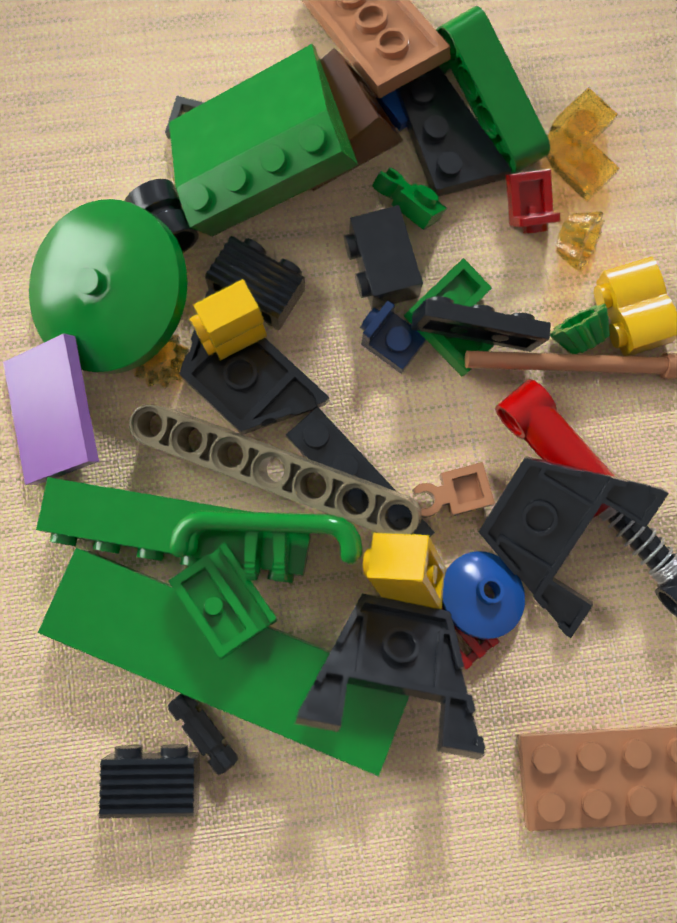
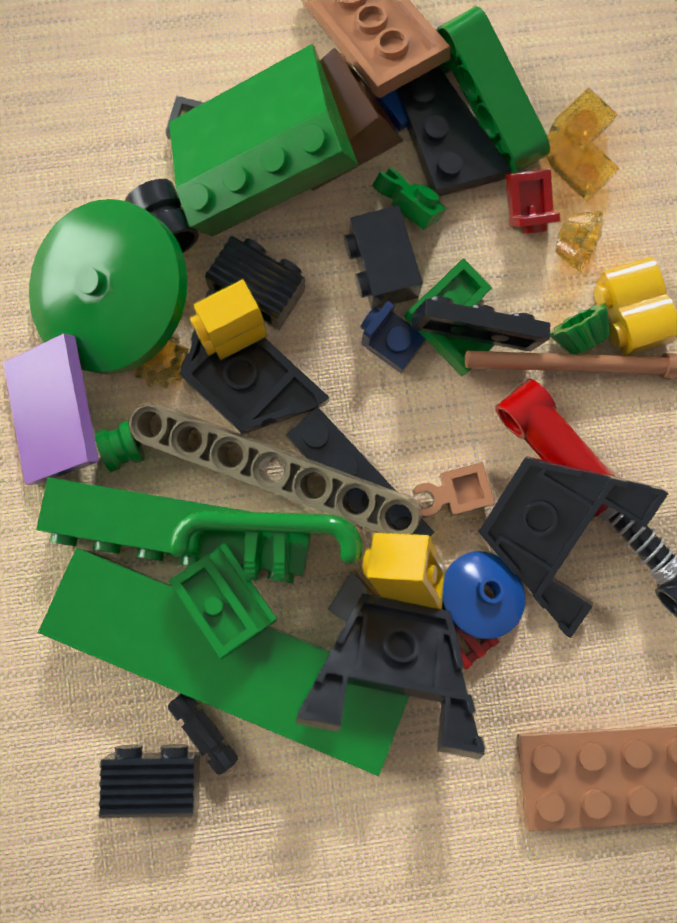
none -> green wheel [95,420,145,472]
none -> dark grey tile [328,572,369,622]

